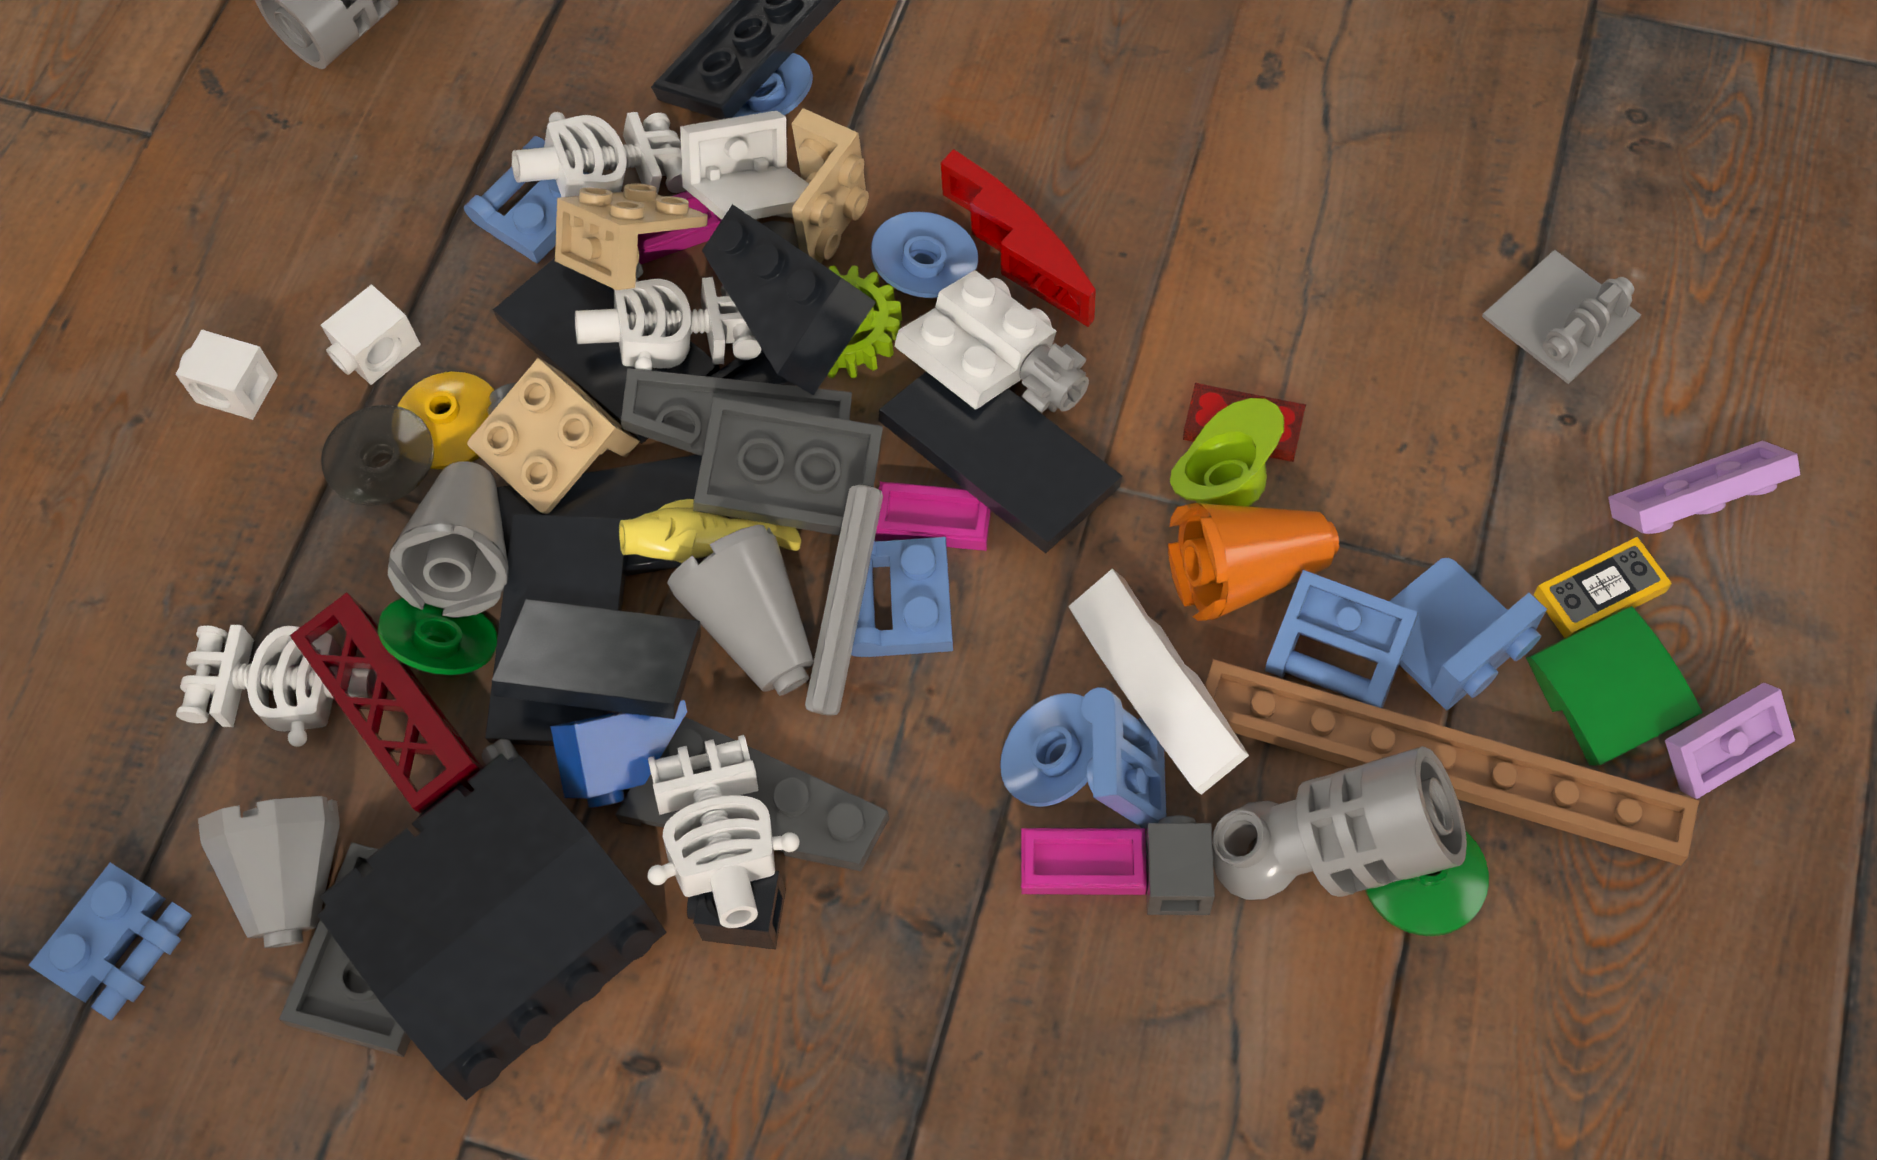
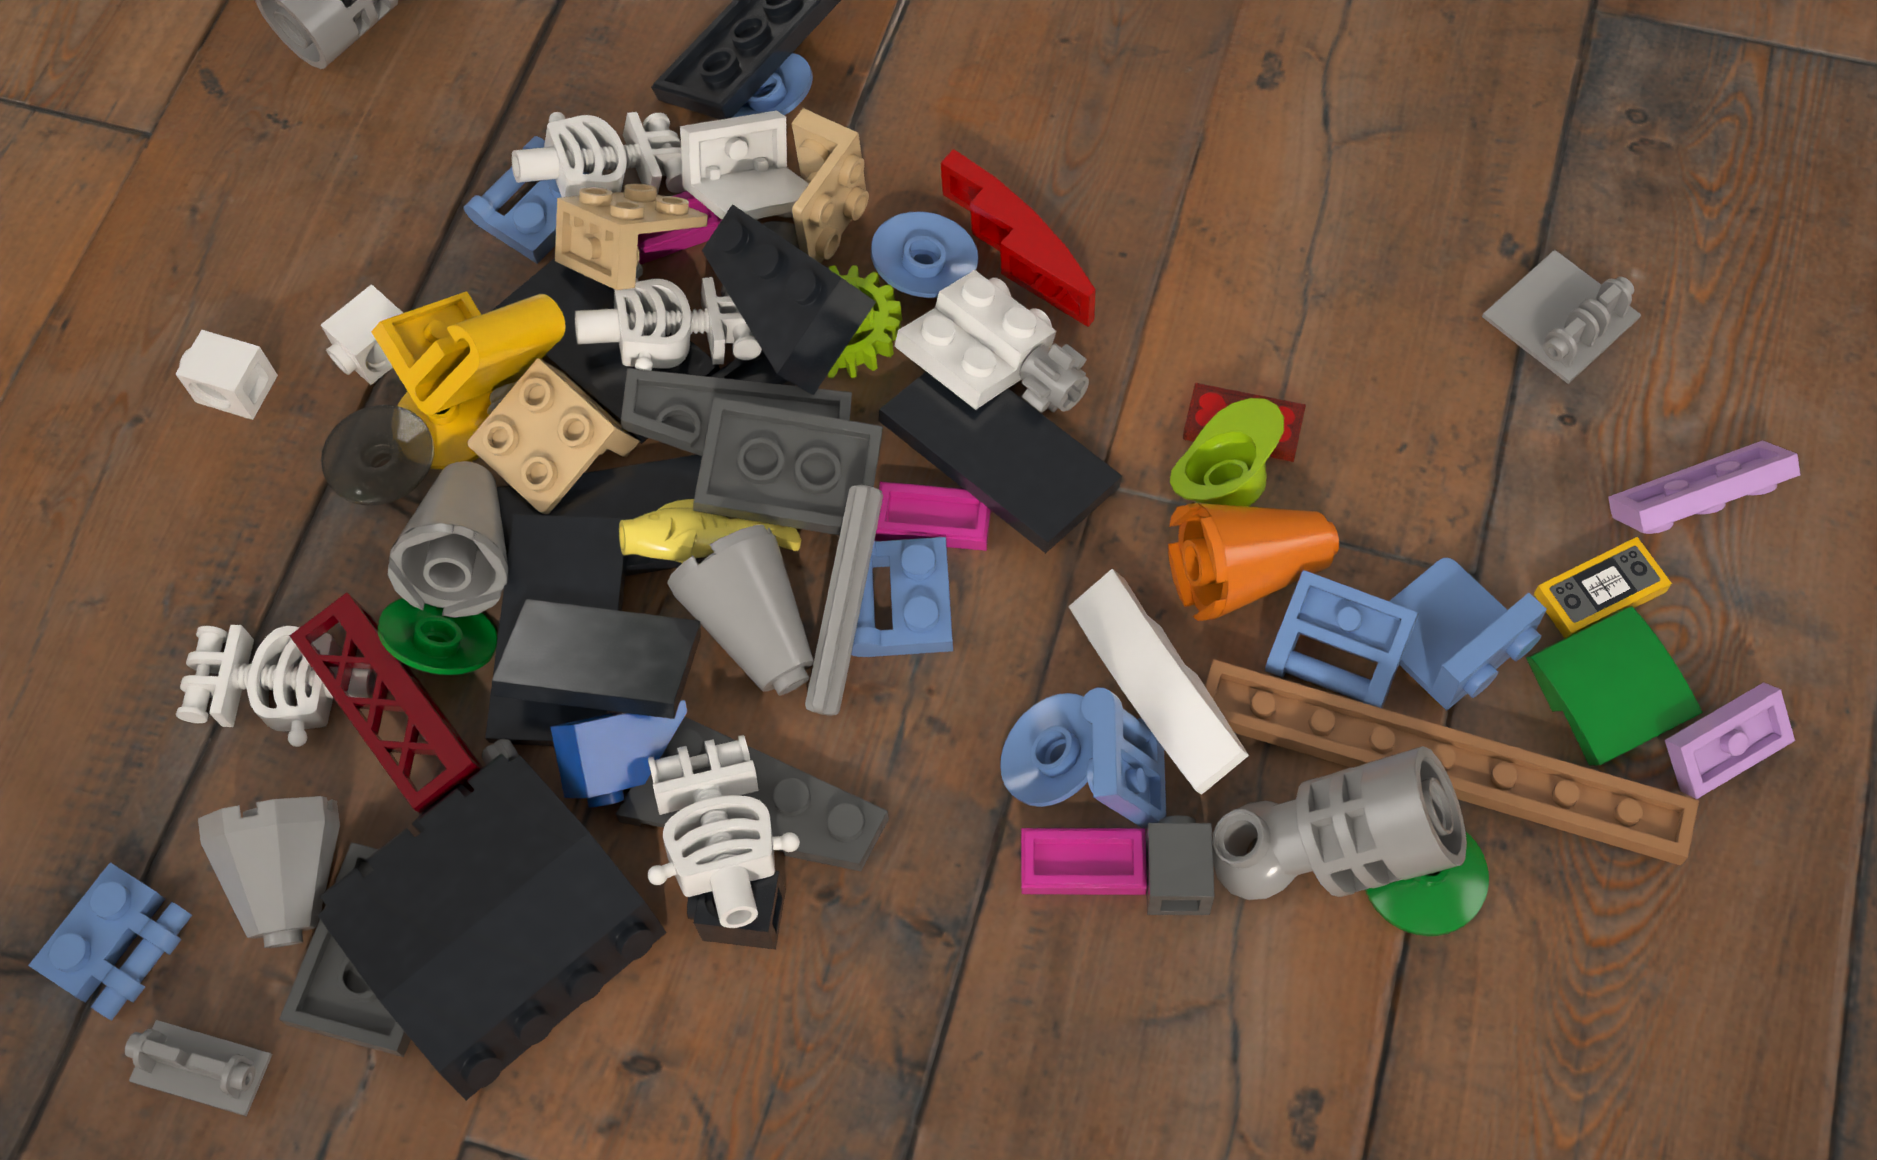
none -> light grey hinge [125,1020,273,1117]
none -> yellow piece [371,291,565,415]

